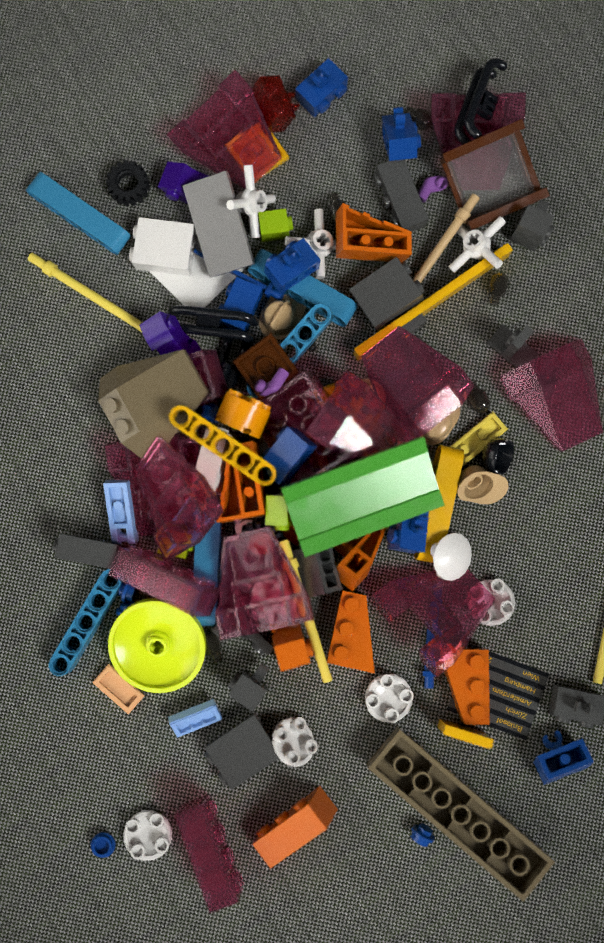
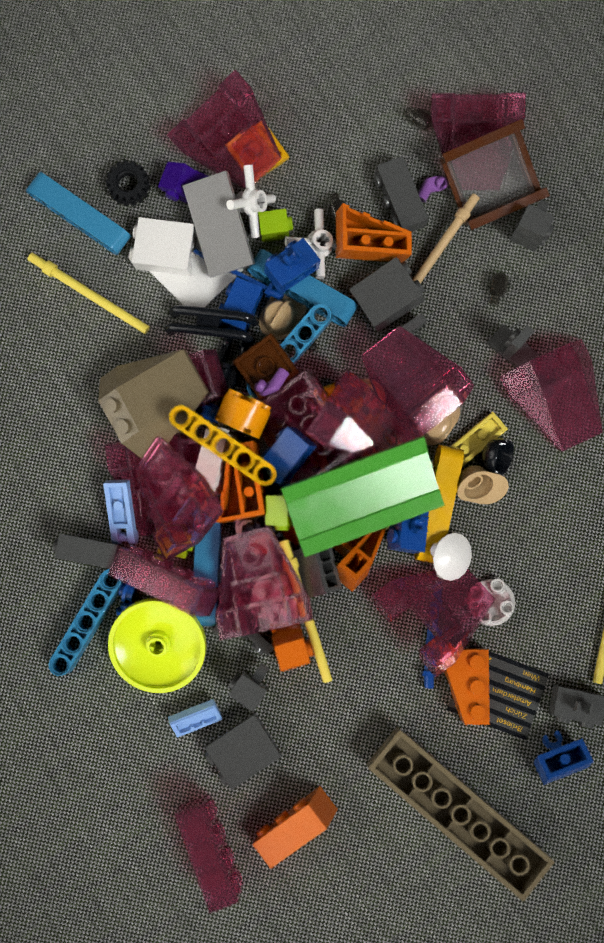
blue plate [91,832,116,858] -> none
light nougat tile [92,663,145,714] -> none
white dish [123,810,172,861] -> none
dark purple brick [139,311,203,367] -> none
clear smoke cylinder [204,630,223,663] -> none
clear red brick [249,75,300,134] -> none
white dish [272,717,318,767] -> none
blue brick [295,58,348,117] -> none
orange wedge [326,590,375,674] -> none
yellow tile [353,244,513,361] -> none
white dish [365,674,414,723] -> none
blue brick [382,107,421,161] -> none
blue plate [411,823,435,847] -> none
yellow tile [437,718,494,749] -> none
white bar [448,216,506,273] -> none
black piece [454,58,508,145] -> none
clear smoke cylinder [467,381,491,414] -> none

